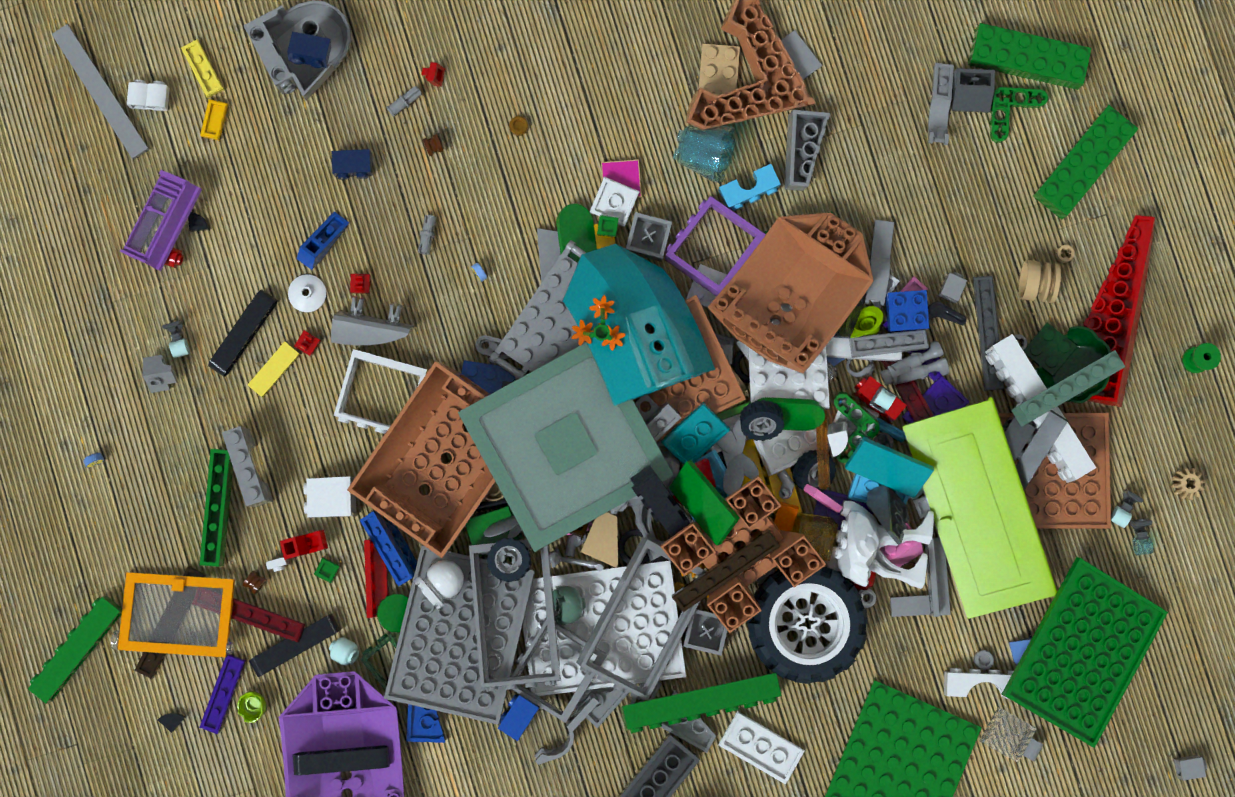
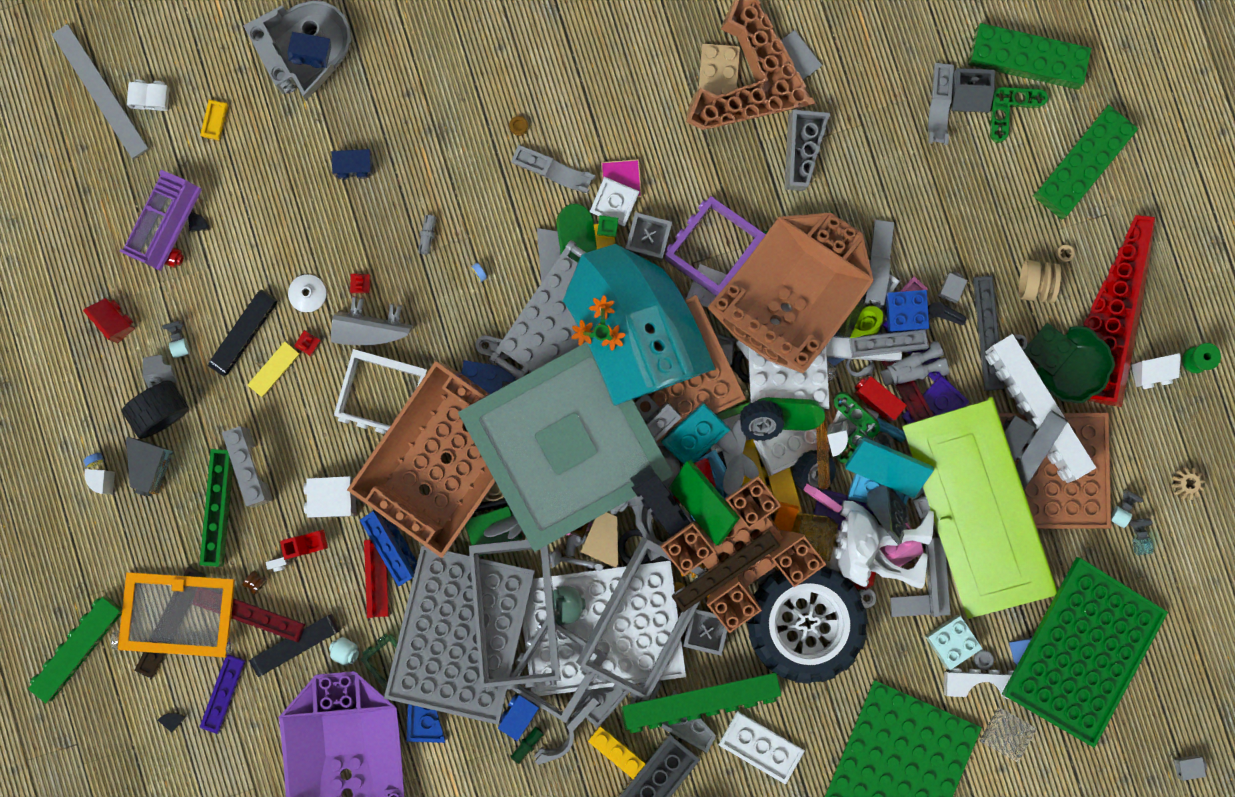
light yellow tile [181,39,224,98] -> none
lime hair [237,691,267,723] -> none
black beam [292,745,390,775] -> none
blue slope [297,212,349,270] -> none
green tile [314,557,340,583] -> none
green tile [376,594,408,633] -> none
light grey axle [386,86,422,117] -> none
white tile [414,560,464,610] -> none
red tile [421,62,445,87] -> none
reddish brown wheel [423,133,444,157] -> none
black wheel [487,538,531,582] -> none
clear light blue cone [673,125,735,183] -> none
medium azure arch [718,164,781,211] -> none
light grey arm [777,469,794,499] -> none
light aqua leg [869,386,896,413] -> none
sand green brick [1011,350,1125,427] -> none
light grey beam [1019,736,1043,762] -> none
none -> red slope [83,298,135,343]
none -> white brick [85,469,115,495]
none -> black tyre [122,381,189,439]
none -> dark grey slope [126,437,173,497]
none -> dark green pin [510,726,544,764]
none -> light grey piece [511,145,596,194]
none -> yellow brick [588,725,646,779]
none -> light aqua brick [925,615,982,670]
none -> white slope [1131,353,1180,389]

